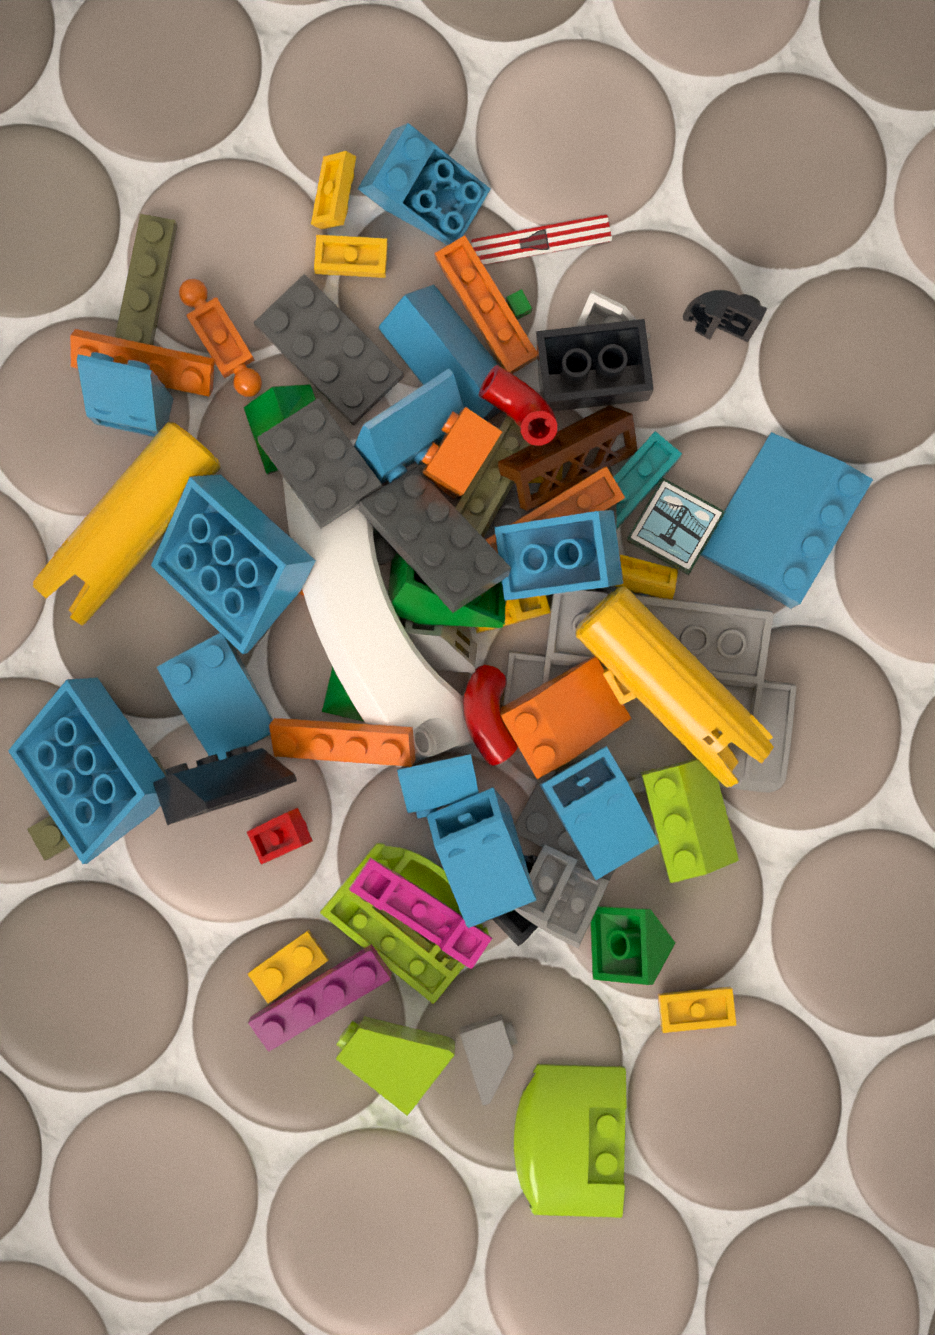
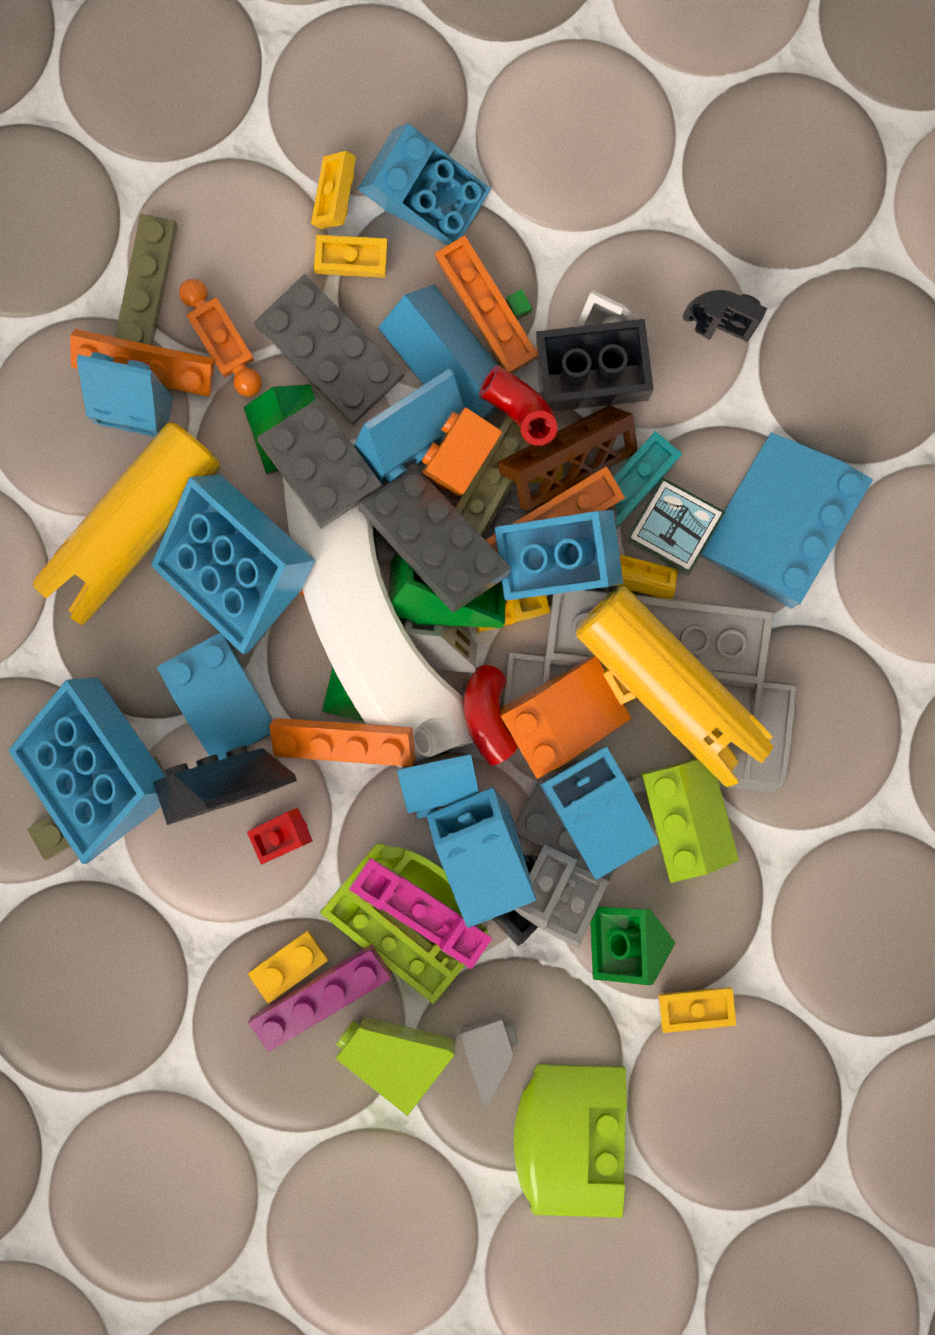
sticker [471,215,612,265] -> none

